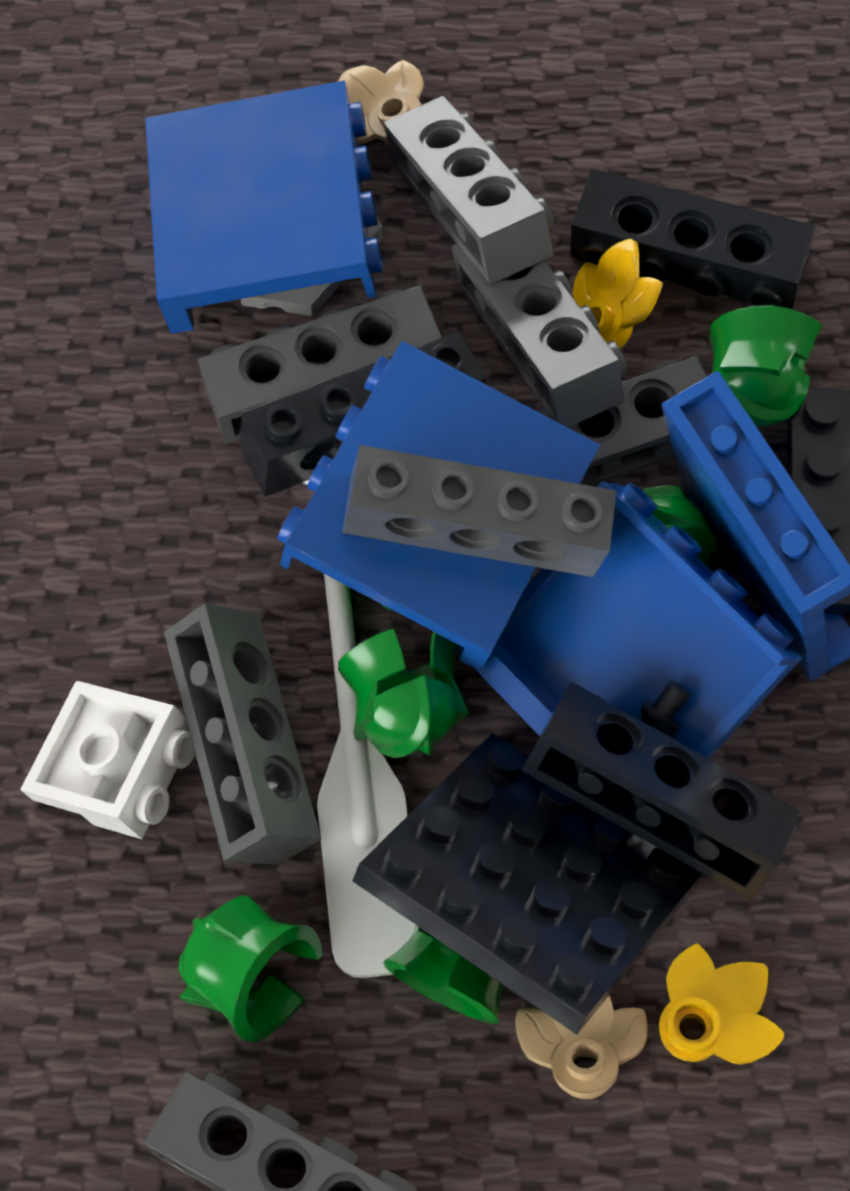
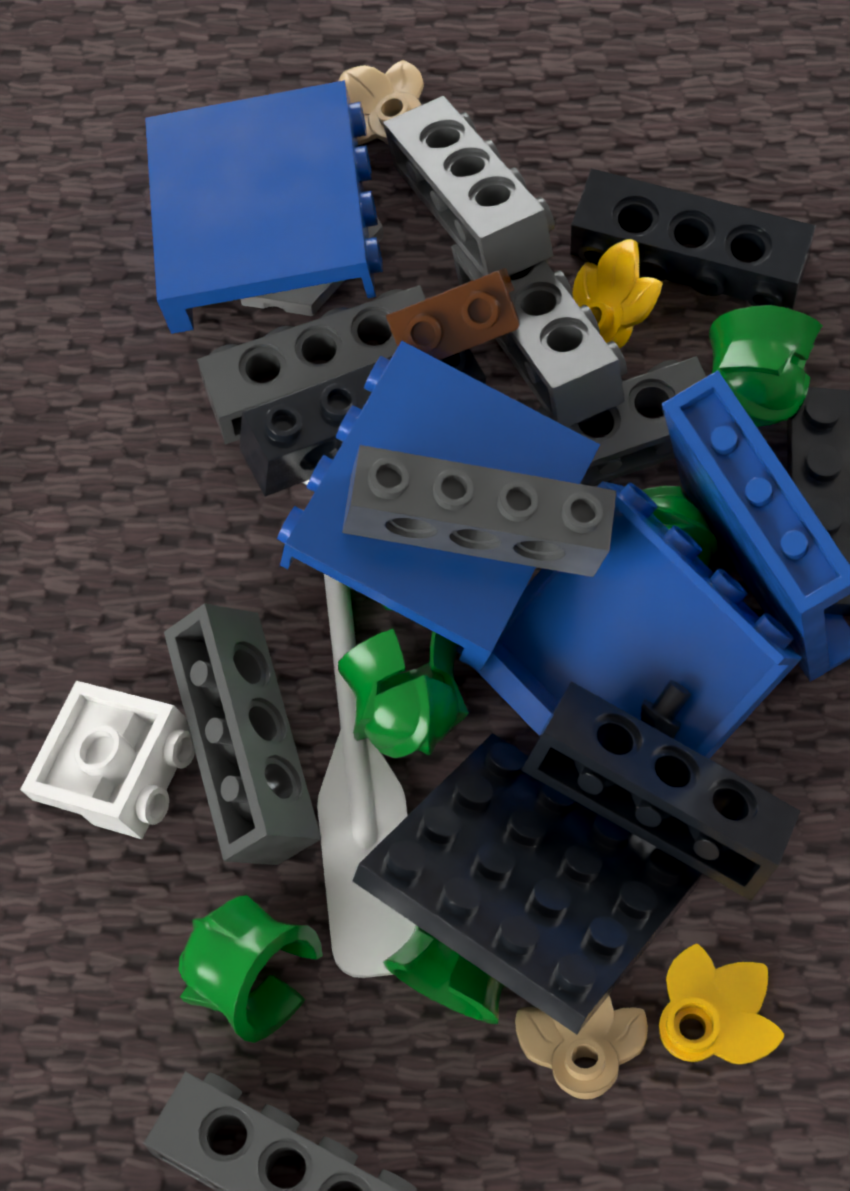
none -> reddish brown bracket [386,268,520,360]

